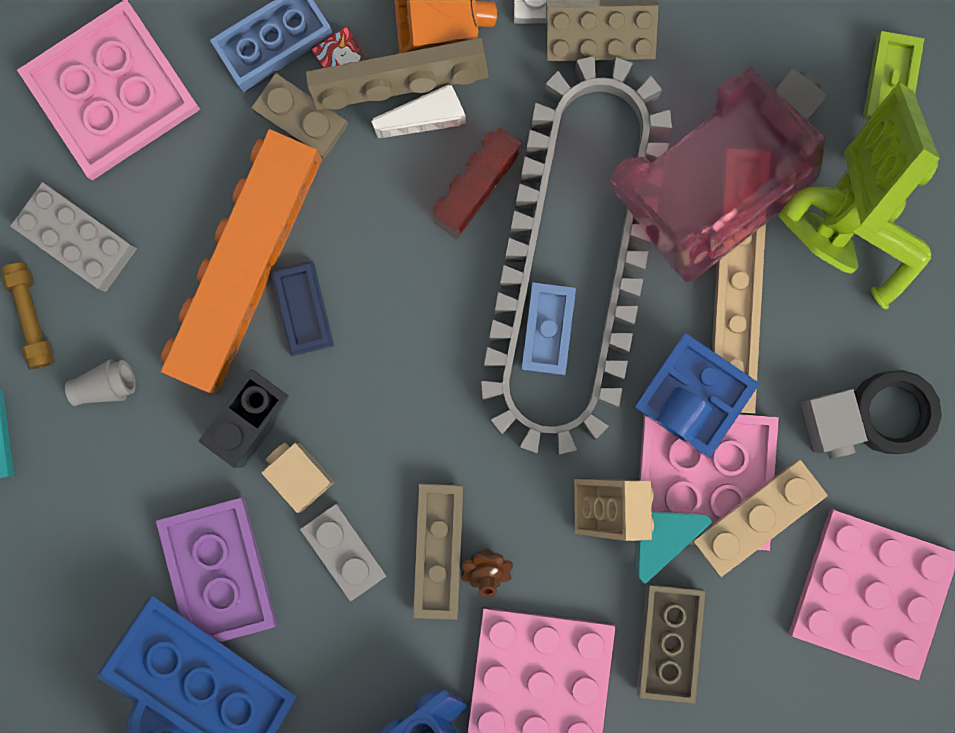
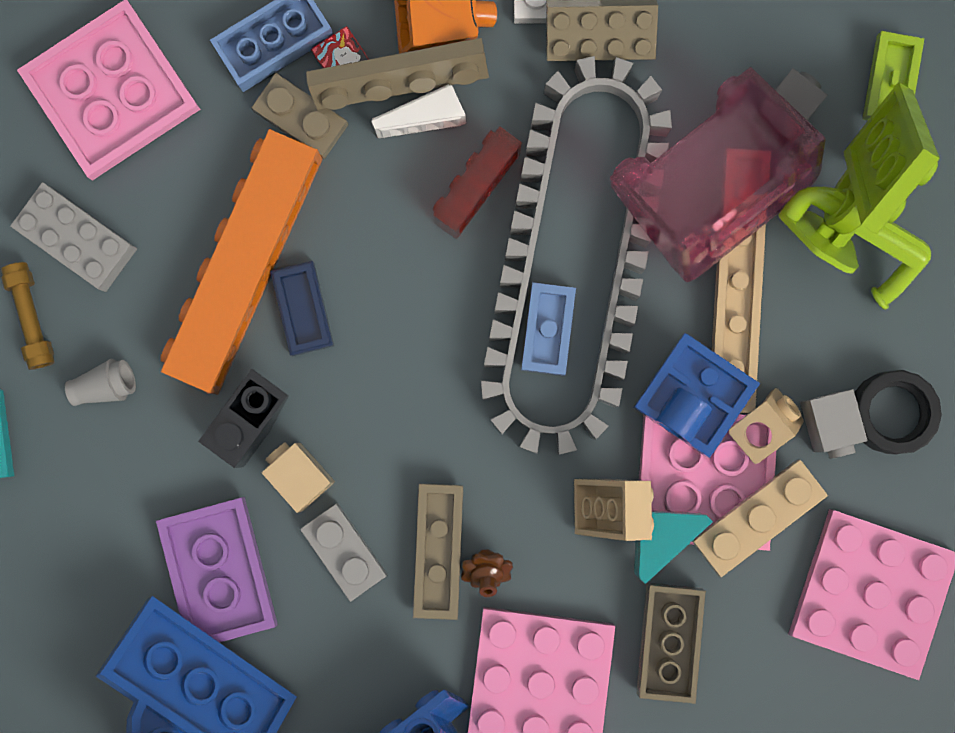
none -> tan bracket [729,388,804,464]

